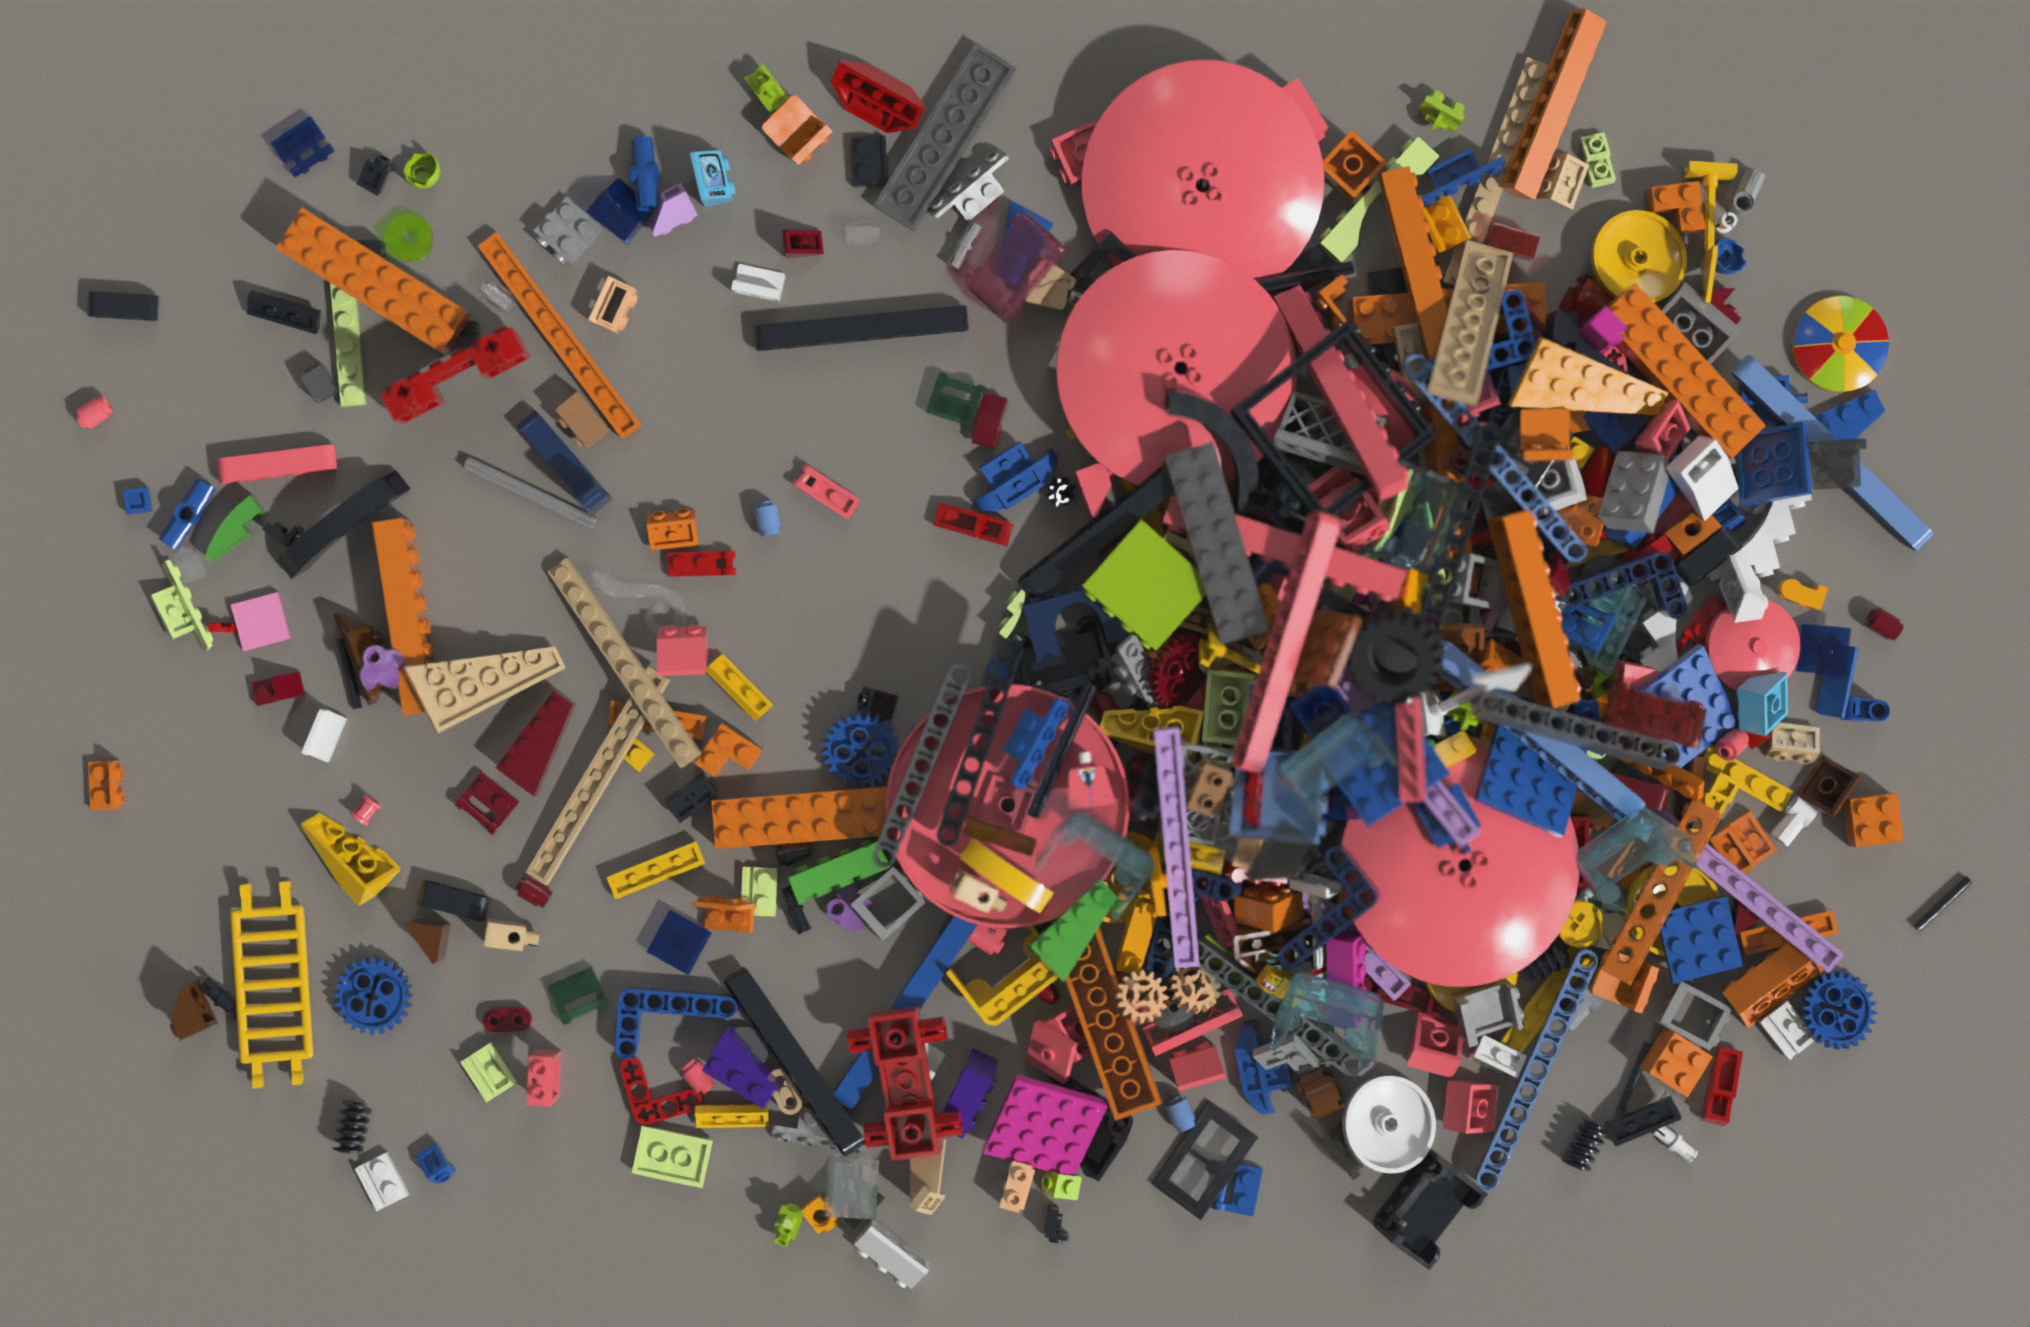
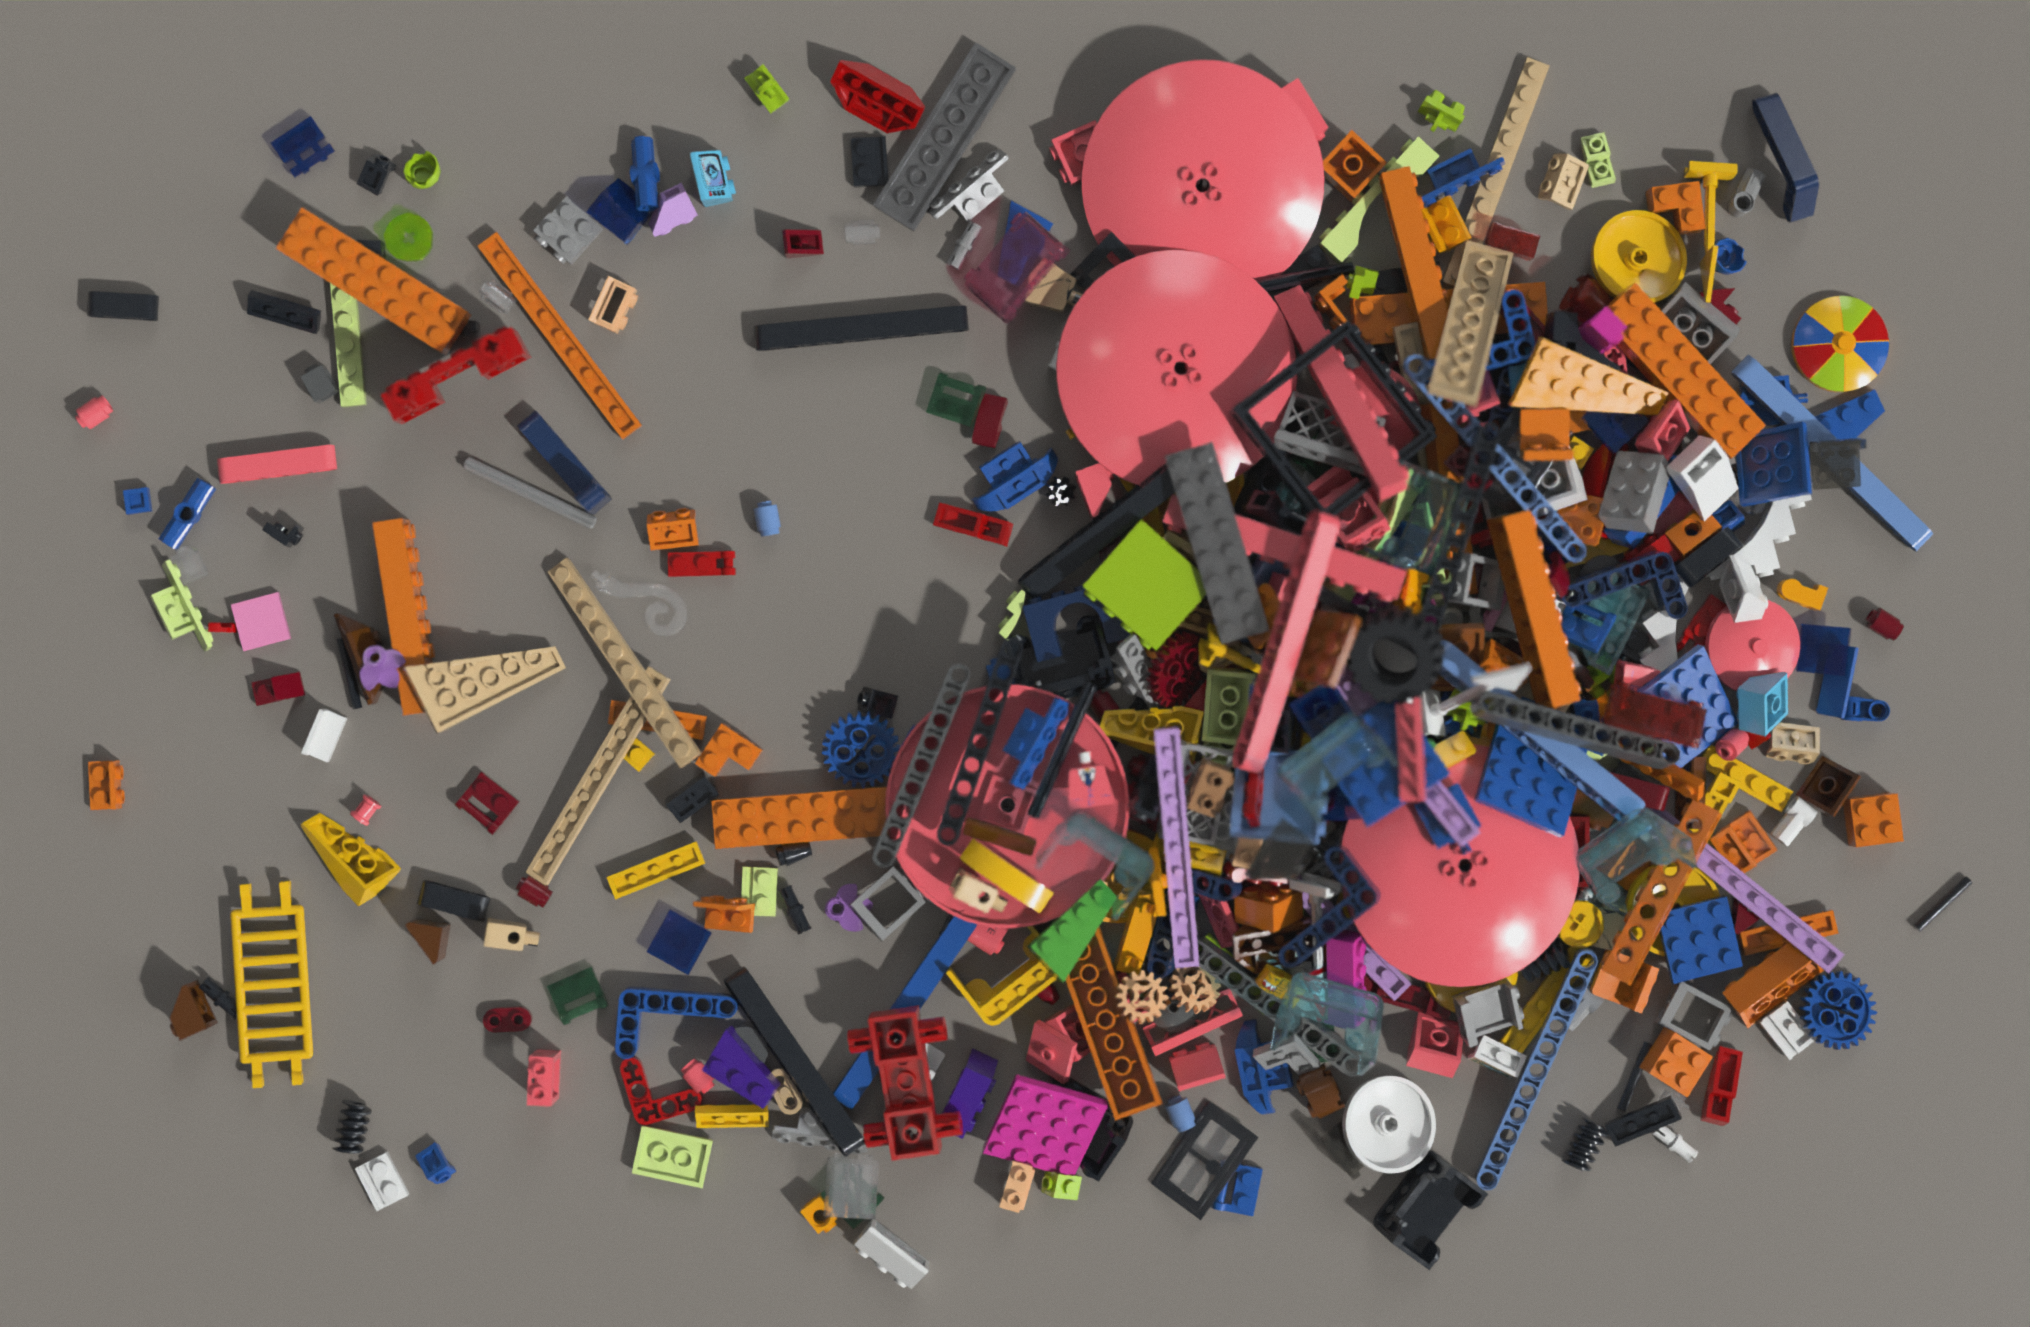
bright green slope [205,495,266,562] -> none
black arch [277,470,411,579] -> none
blue gear [333,956,413,1035] -> none
yellowish green plate [460,1042,517,1103] -> none
dark red wedge [495,690,576,797] -> none
medium nougat brick [555,391,611,448] -> none
coral slope [657,624,709,676] -> none
yellow plate [706,653,773,722] -> none
white panel [731,264,785,302] -> none
orange bracket [761,94,832,165] -> none
lime hips [772,1203,804,1247] -> none
bright green wedge [788,837,891,905] -> none
coral plate [791,463,861,520] -> none
tan piece [909,1130,946,1215] -> none
black bracket [1044,1205,1069,1244] -> none
black arch [1164,387,1259,515] -> none
coral slope [1443,1080,1499,1133] -> none
orange brick [1500,9,1607,200] -> none
white pin [1714,212,1737,235] -> none
none -> lime bracket [1346,266,1379,299]
none -> dark blue beam [1752,93,1819,223]

